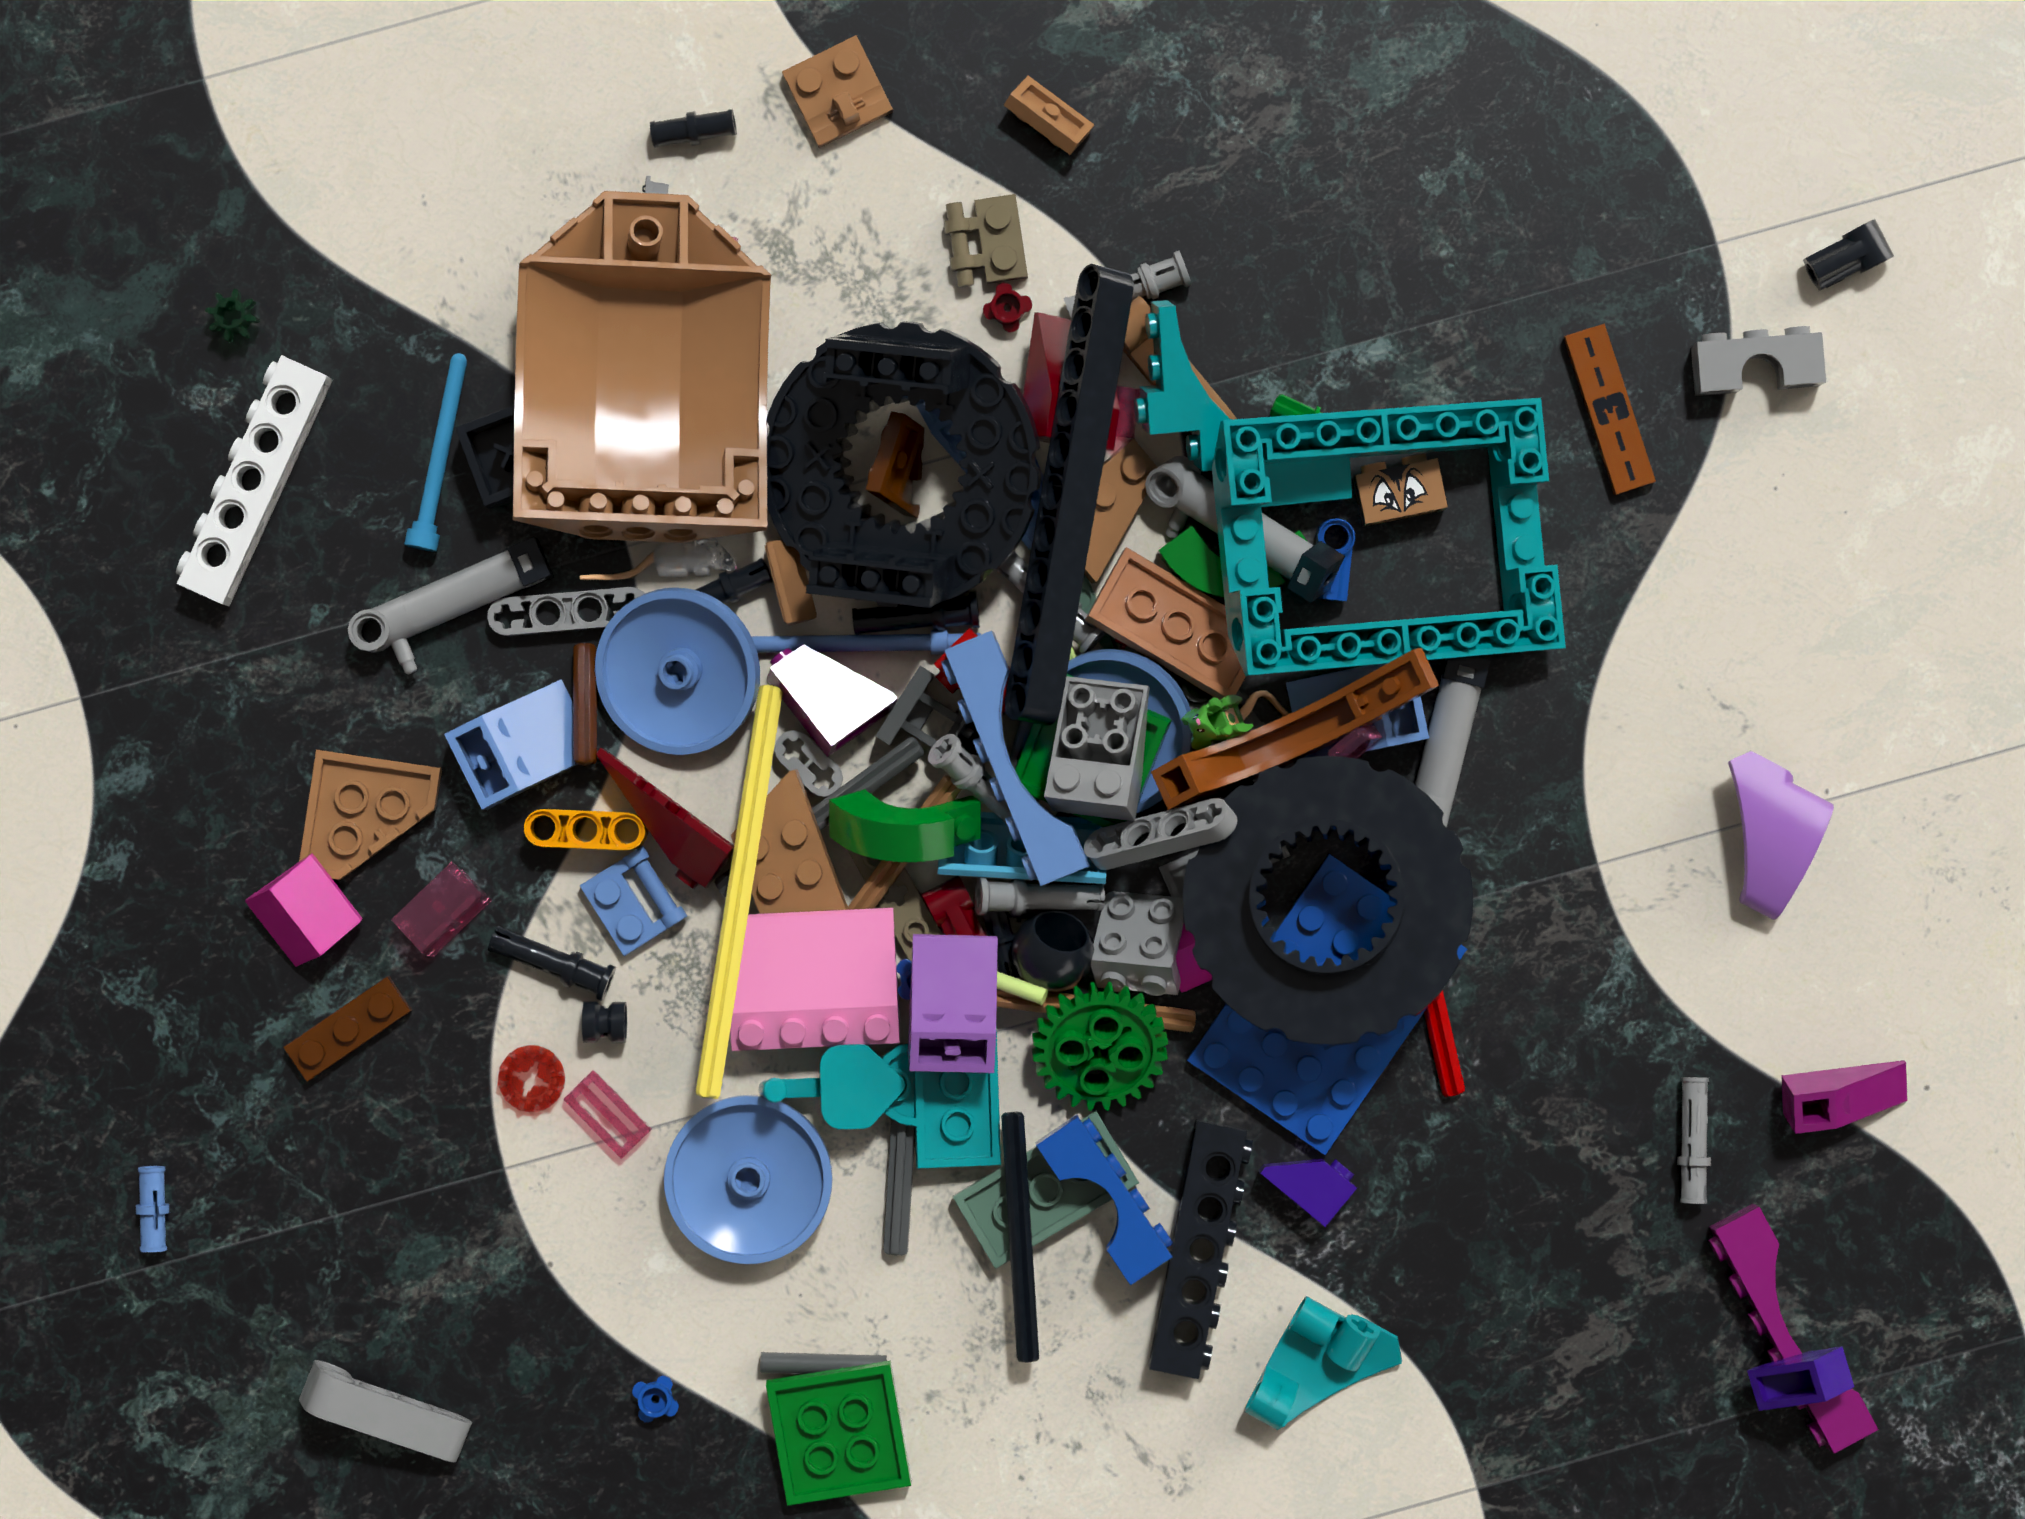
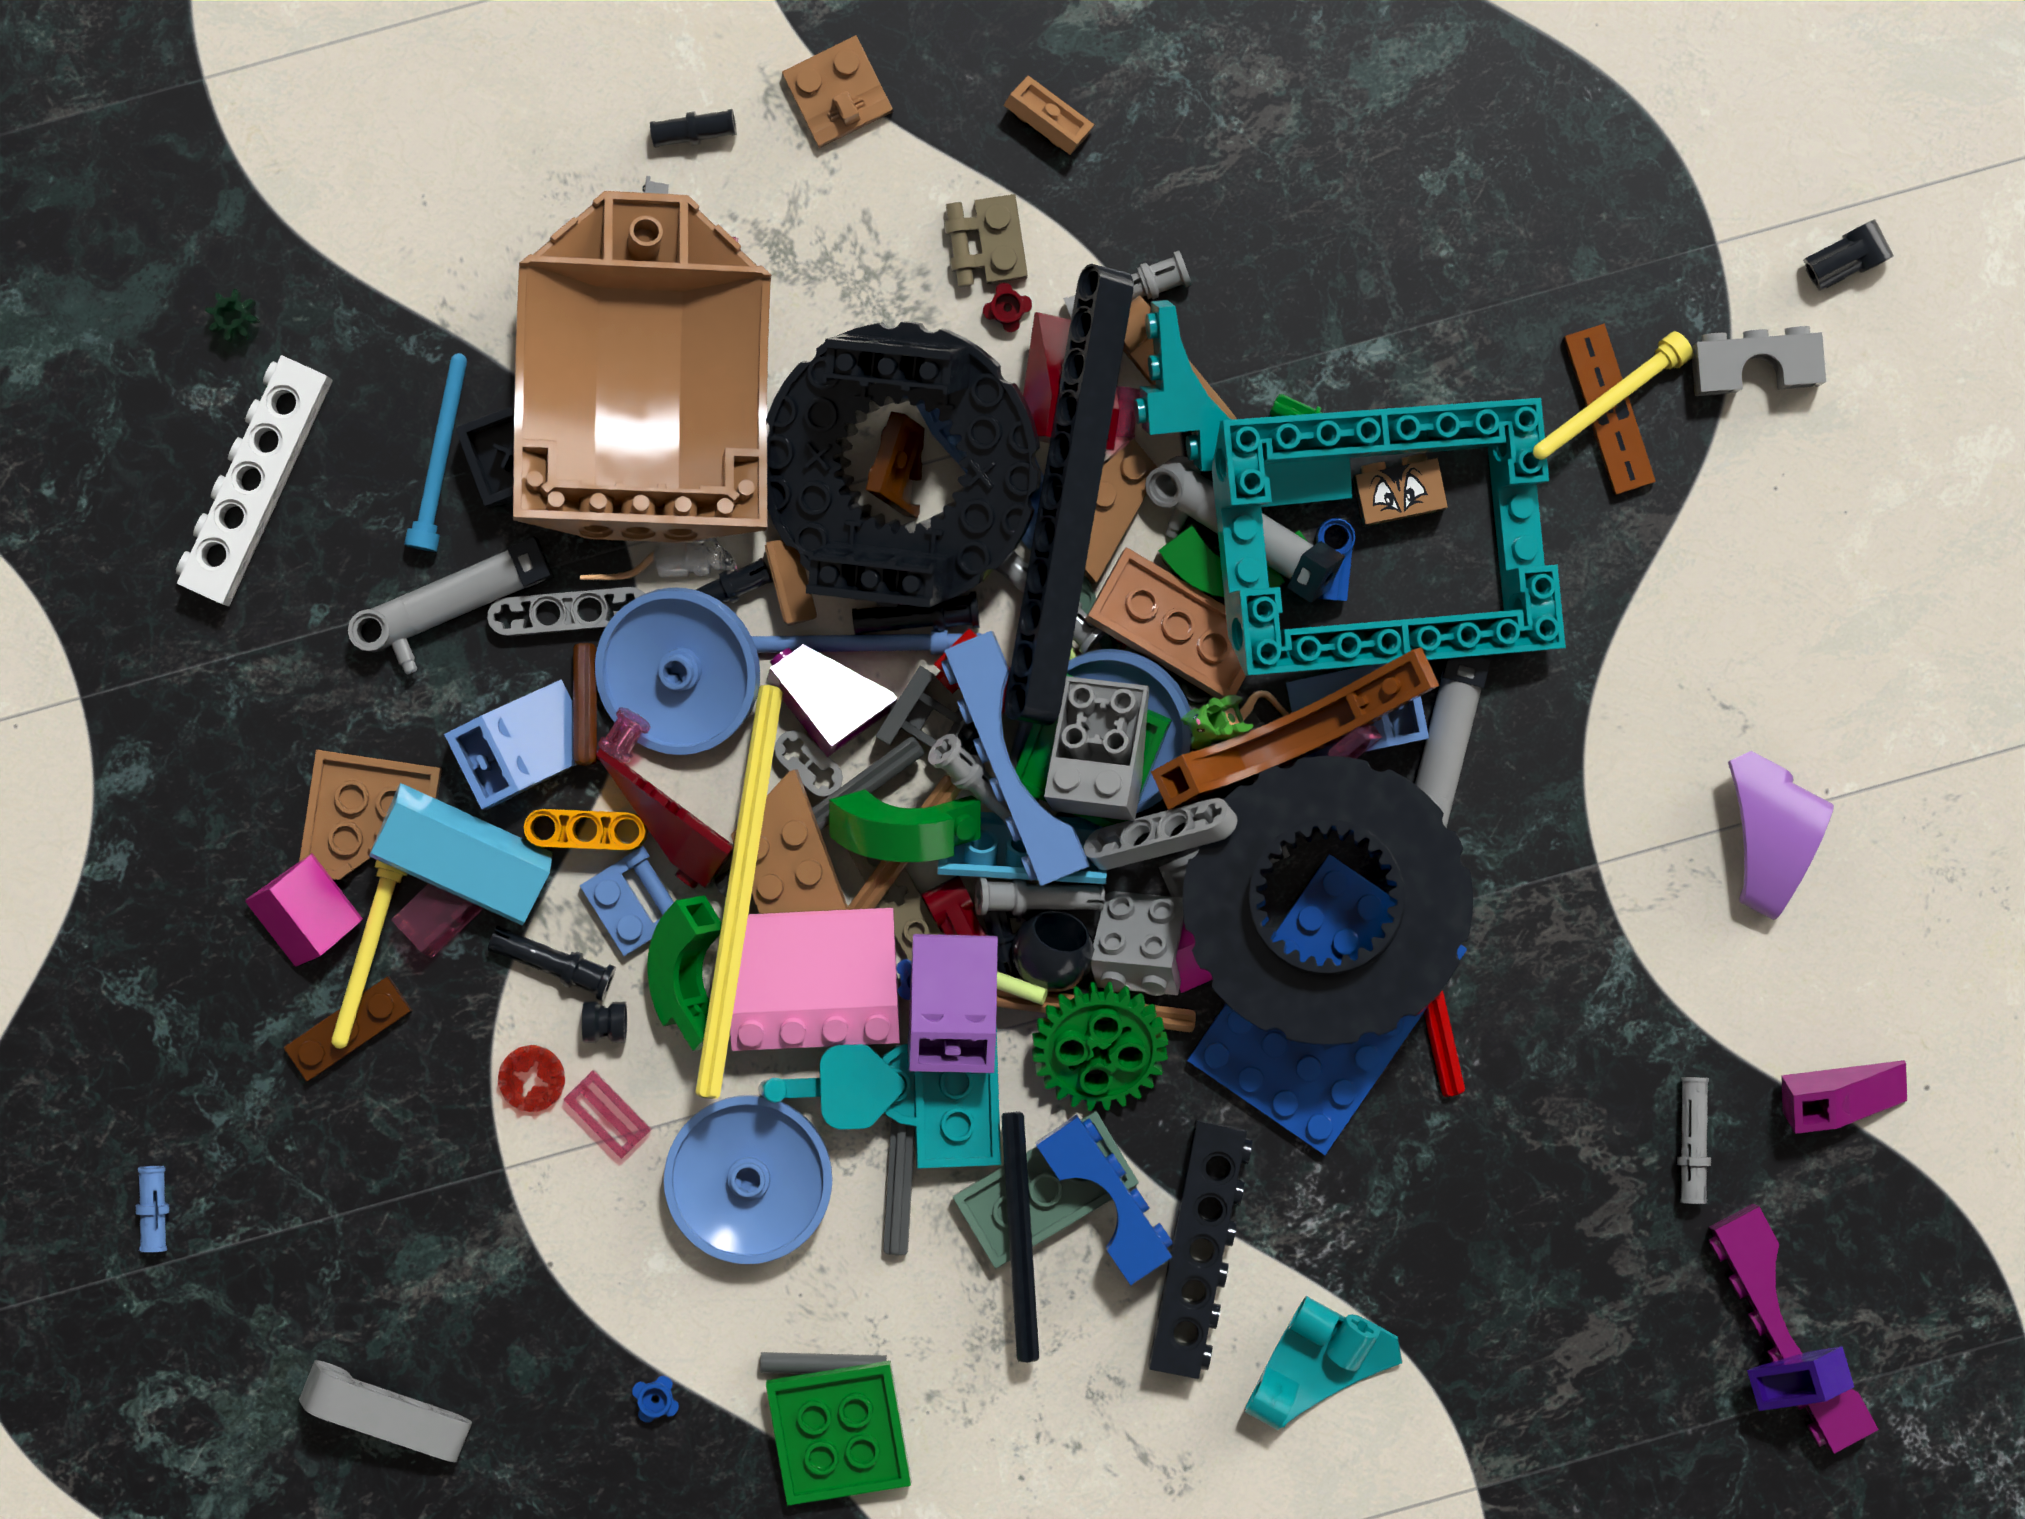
dark purple slope [1258,1159,1357,1227] -> none
none -> light yellow piece [331,860,407,1049]
none -> medium azure slope [369,783,553,925]
none -> clear pink bush [598,707,651,763]
none -> green arch [647,895,731,1051]
none -> light yellow piece [1533,331,1694,460]

